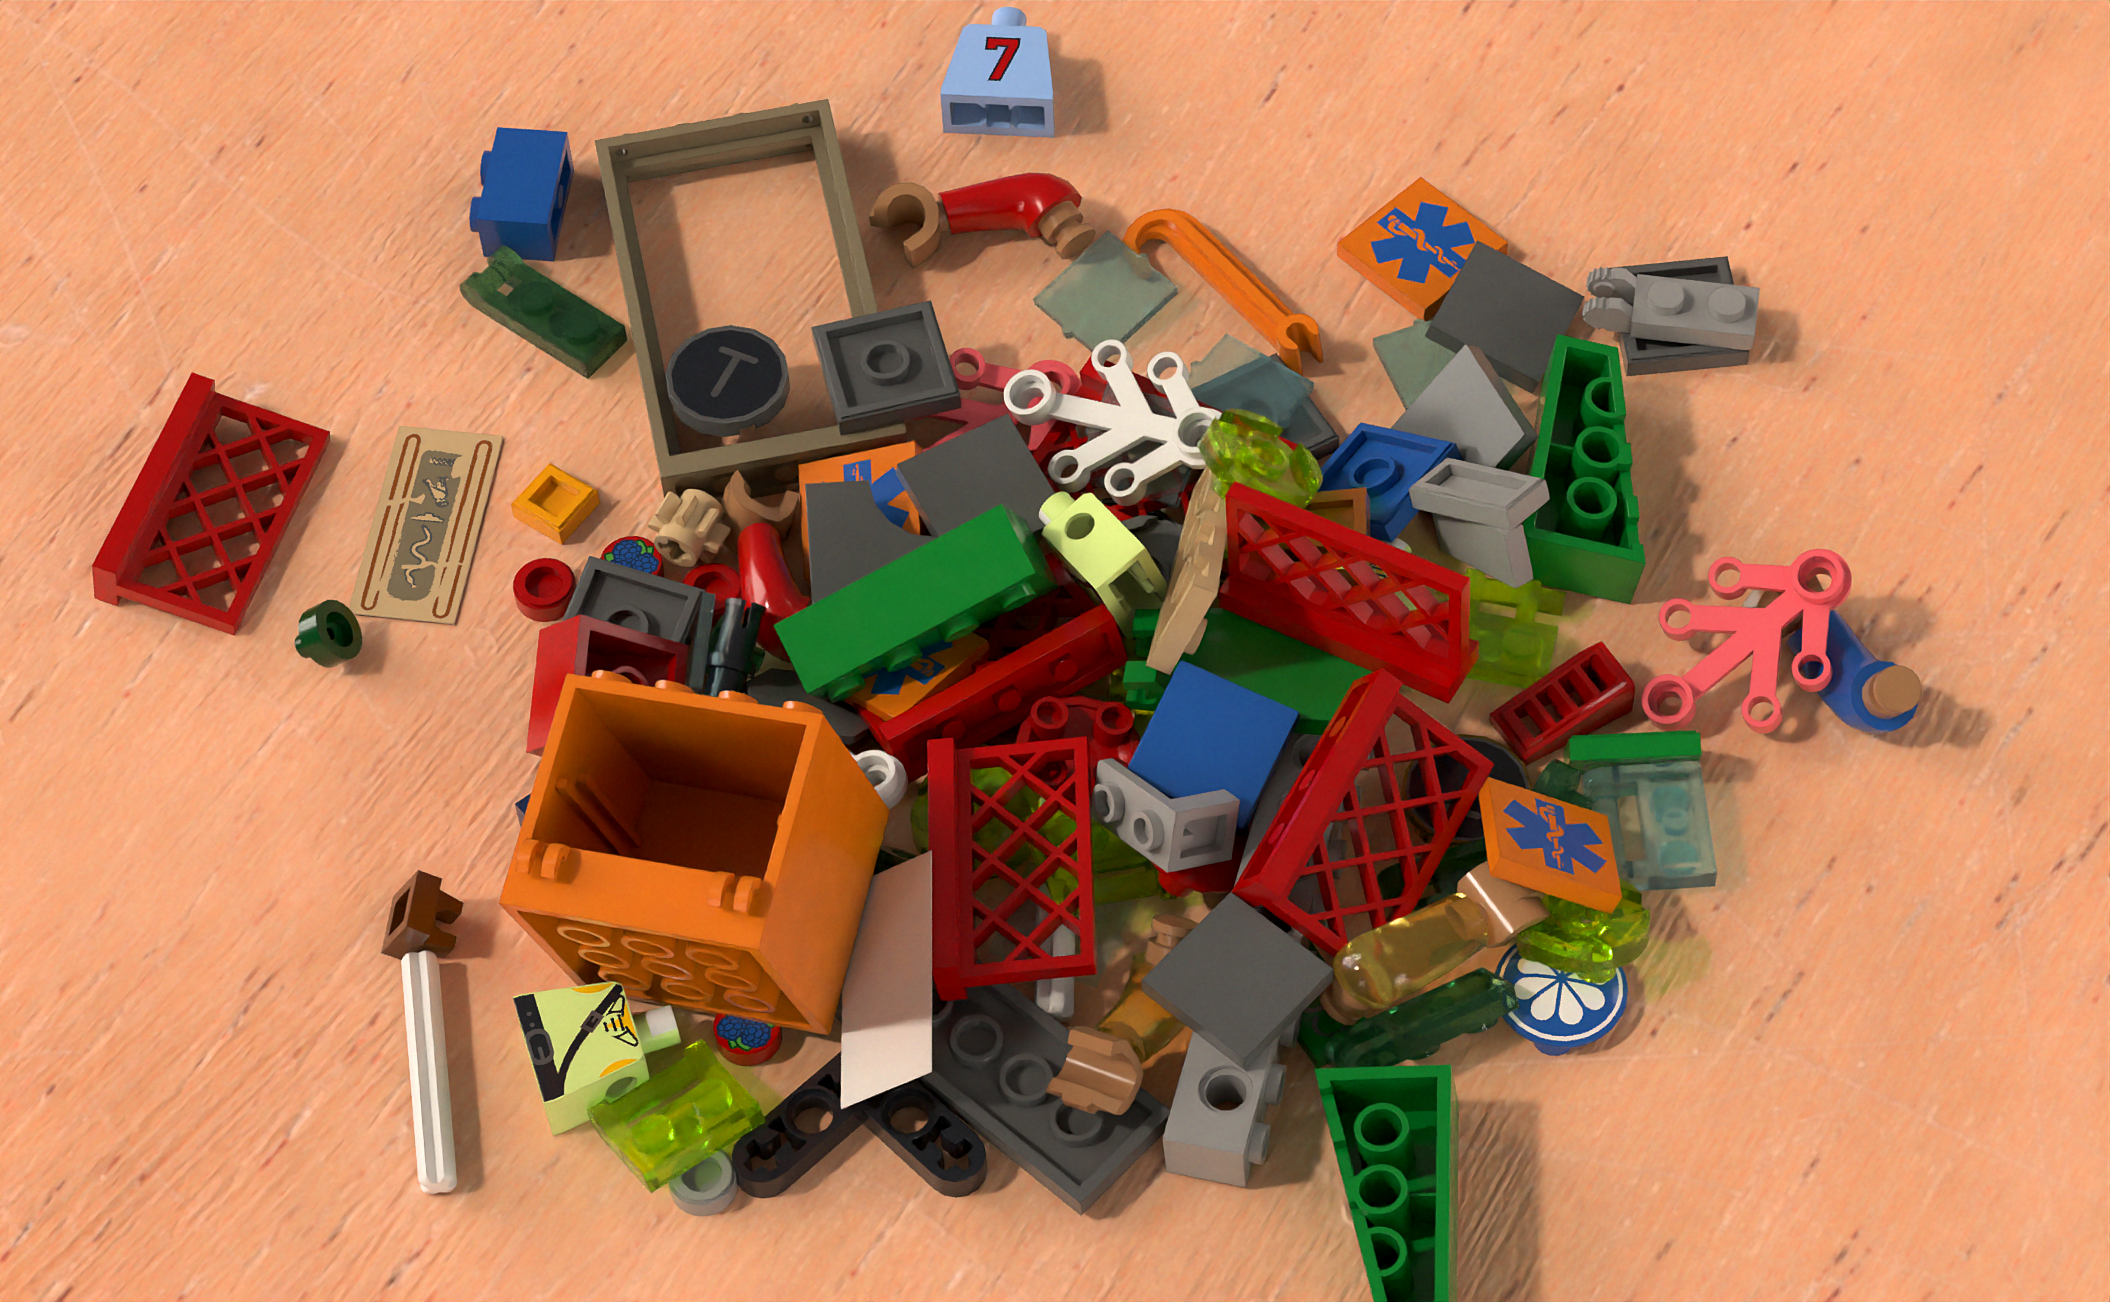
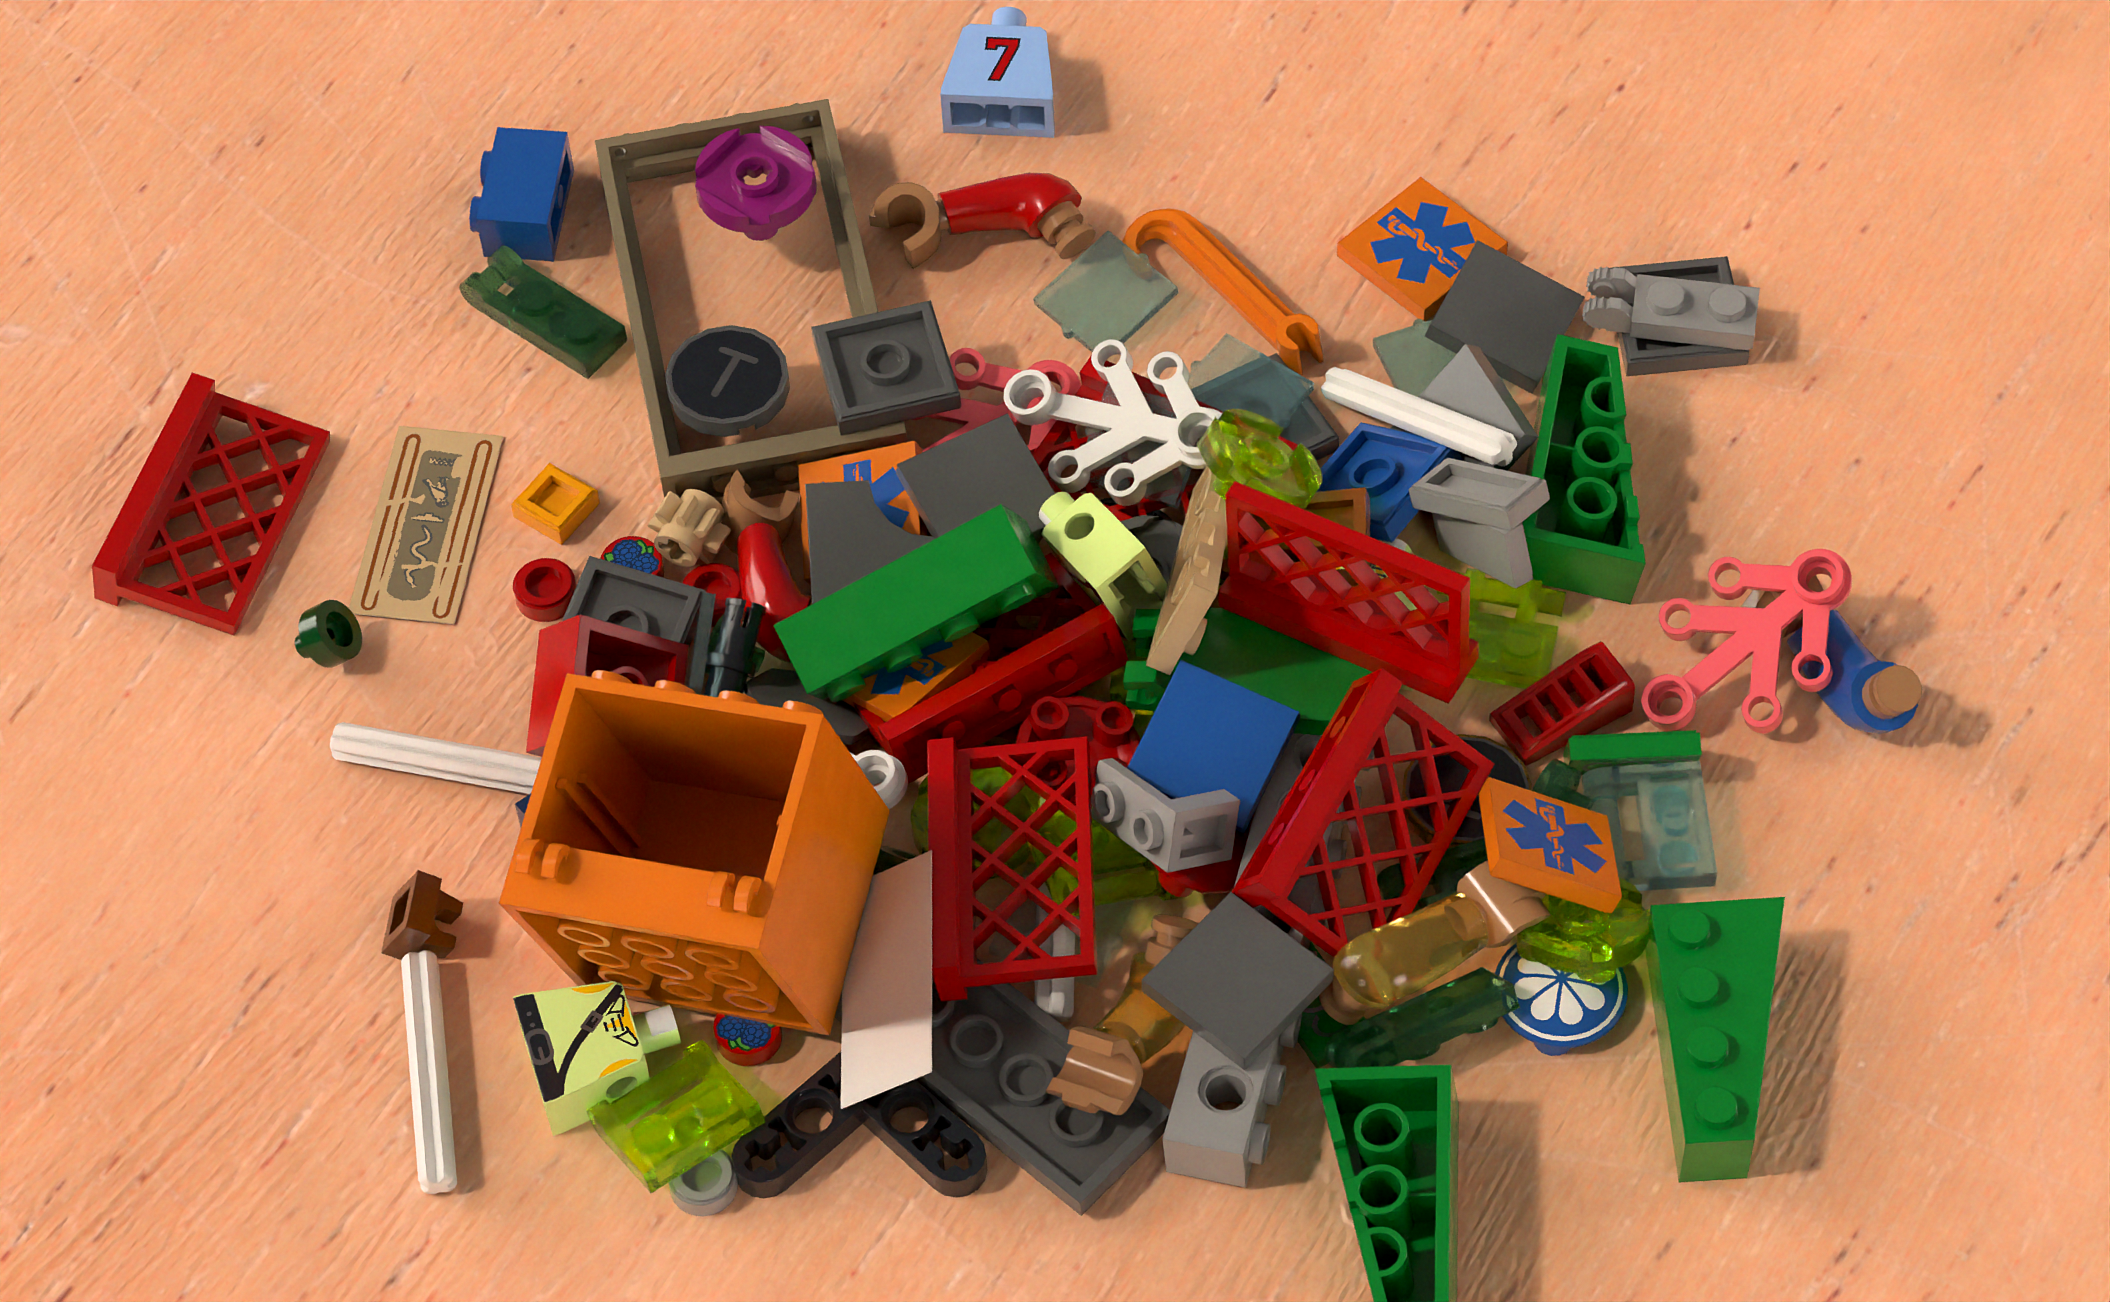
none -> white axle [330,722,542,794]
none -> magenta plate [695,126,817,241]
none -> white axle [1321,367,1517,467]
none -> green wedge [1645,897,1785,1182]

